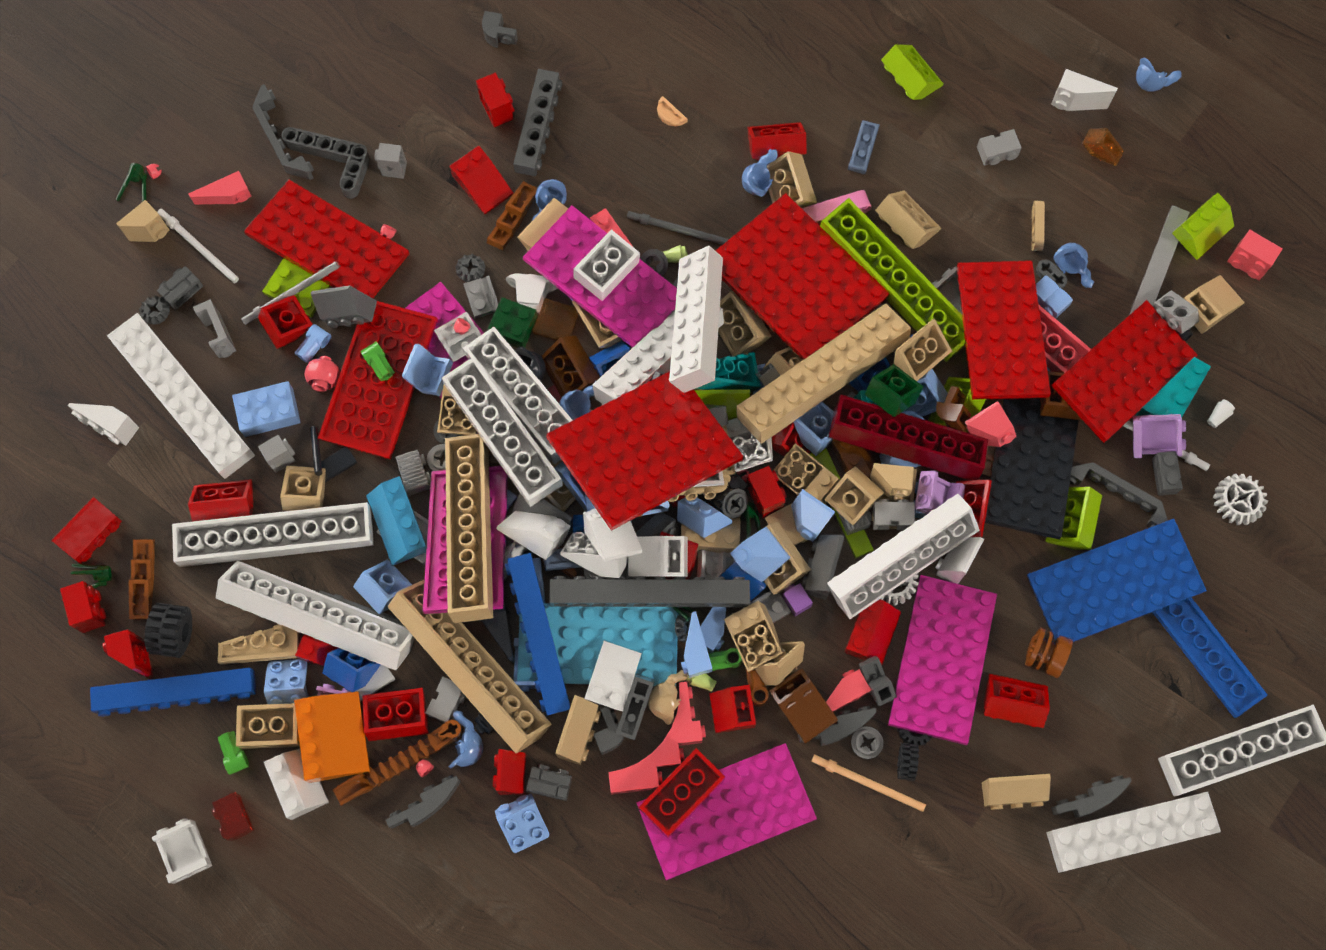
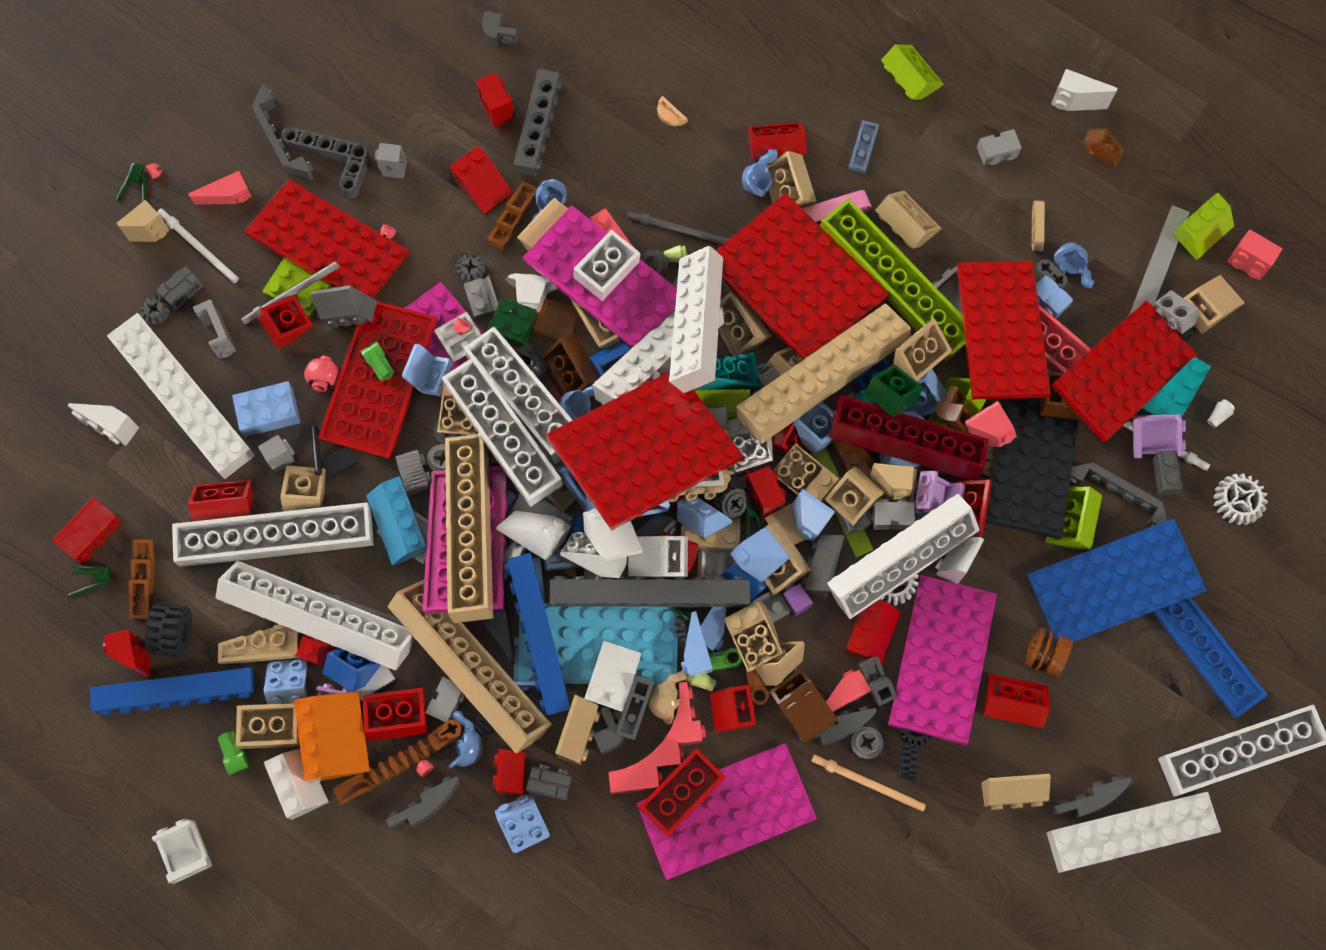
red brick [60,581,106,633] -> none
clear red brick [212,792,254,841] -> none
light blue piece [295,324,331,363] -> none
light blue slope [353,559,412,614] -> none
medium blue piece [1136,58,1182,92] -> none

